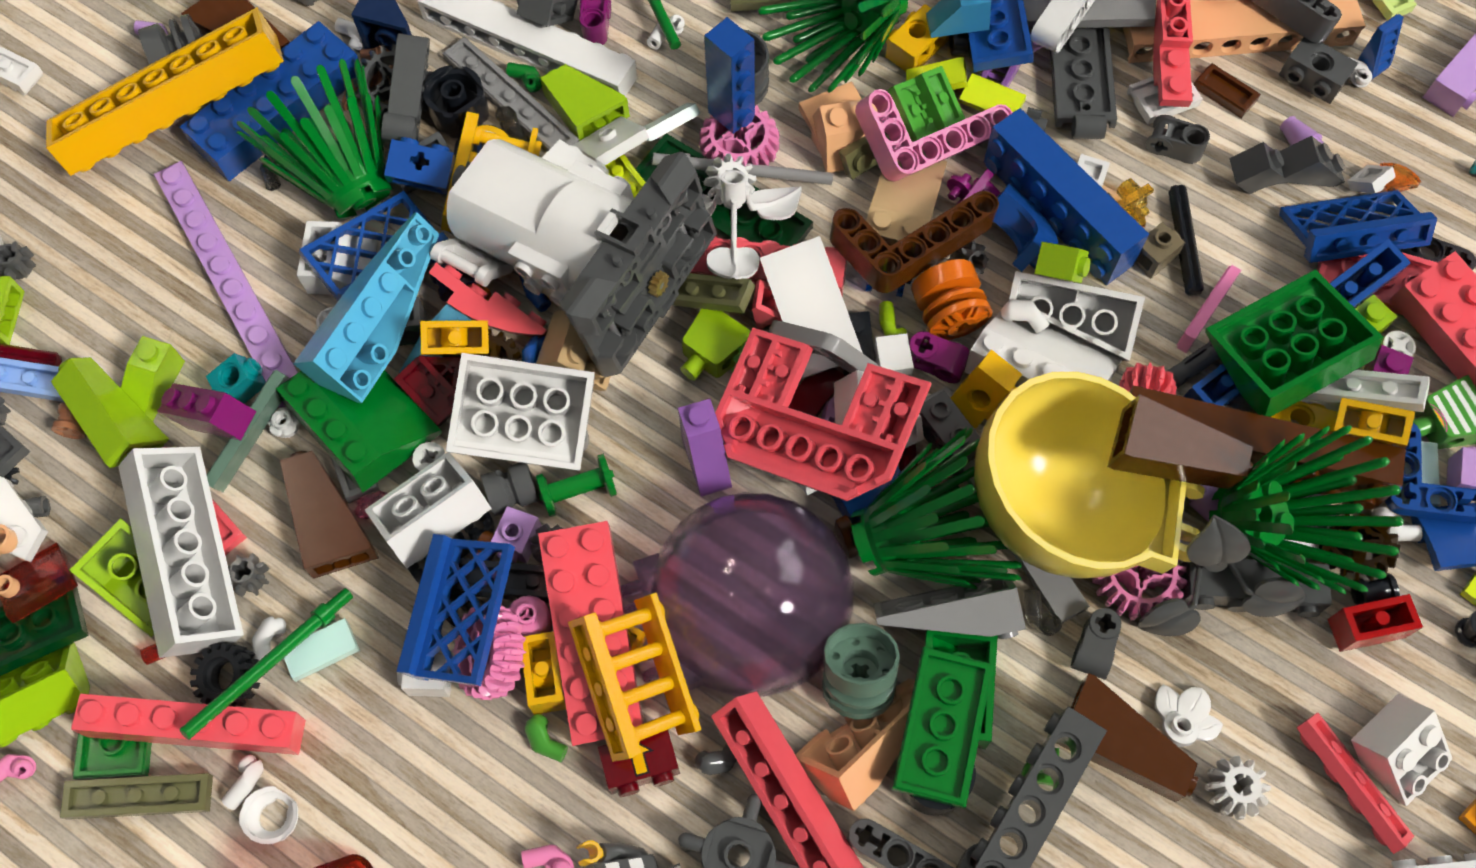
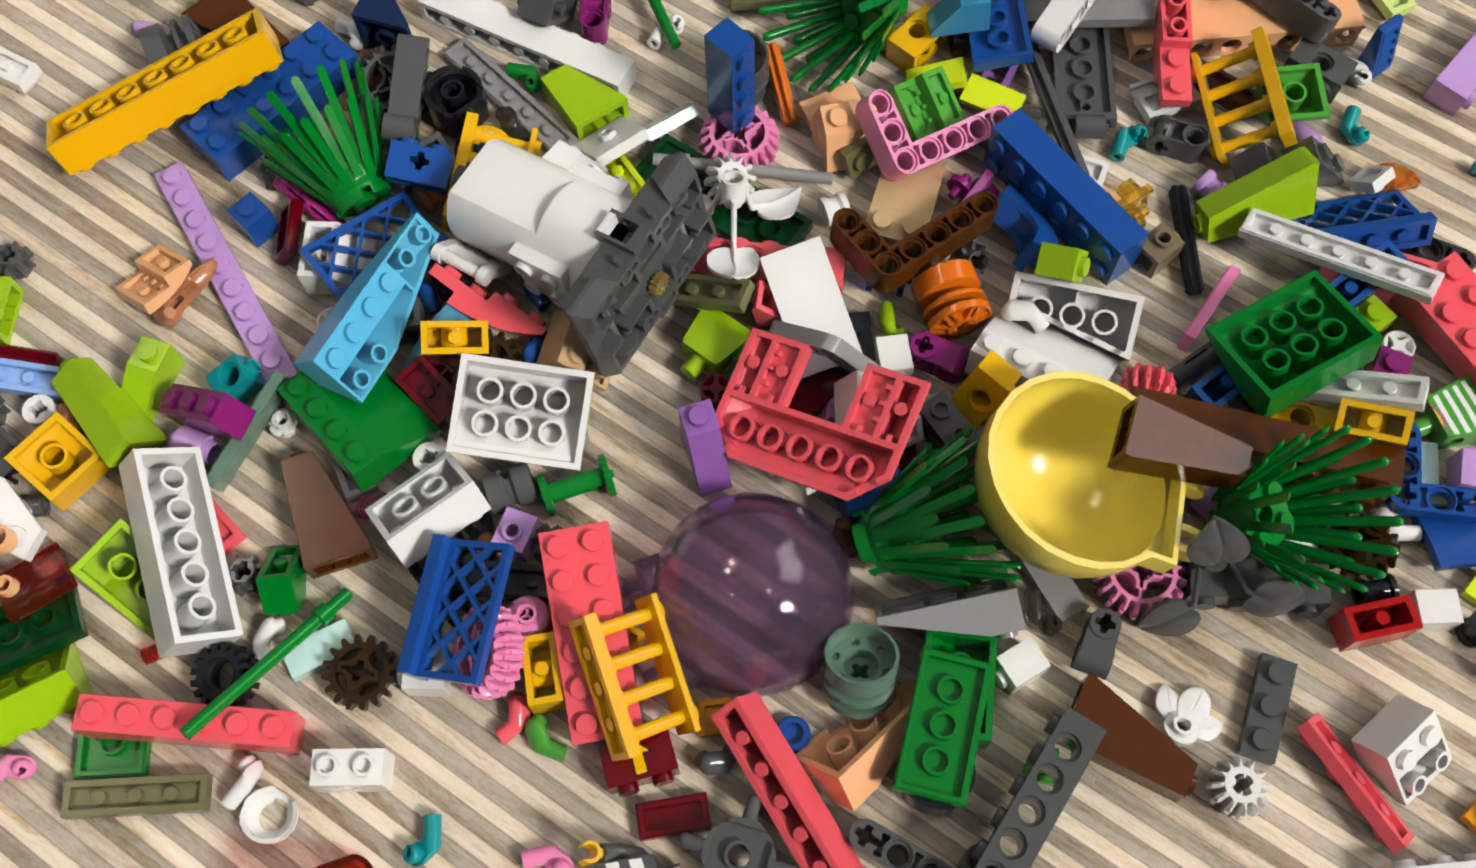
none -> yellow slope [4,411,112,512]
none -> white wheel [22,394,59,429]
none -> light nougat slope [114,244,193,315]
none -> nougat piece [152,259,218,327]
none -> lavender brick [168,425,222,466]
none -> blue brick [227,192,279,248]
none -> green slope [255,545,306,616]
none -> dark pink pin [273,176,347,224]
none -> dark red tile [274,197,303,266]
none -> white brick [309,748,395,793]
none -> dark brown gear [321,634,398,712]
none -> teal arm [403,814,442,866]
none -> nougat wheel [411,188,447,214]
none -> blue arm [417,280,442,315]
none -> coral arm [494,691,531,745]
none -> dark red tile [635,792,712,842]
none -> light orange tile [696,697,731,738]
none -> dark red wheel [700,373,729,412]
none -> orange axle [767,42,799,127]
none -> blue tile [778,716,811,753]
none -> white wheel [818,191,851,228]
none -> white brick [995,636,1051,695]
none -> dark grey axle [1026,42,1090,175]
none -> teal arm [1110,124,1147,162]
none -> yellow fence [1190,26,1298,169]
none -> lavender wheel [1190,170,1228,198]
none -> lime slope [1192,146,1320,243]
none -> dark grey plate [1235,652,1298,766]
none -> white tile [1238,207,1445,305]
none -> bright green slope [1255,63,1331,124]
none -> teal arm [1339,105,1370,146]
none -> white brick [1409,589,1464,632]

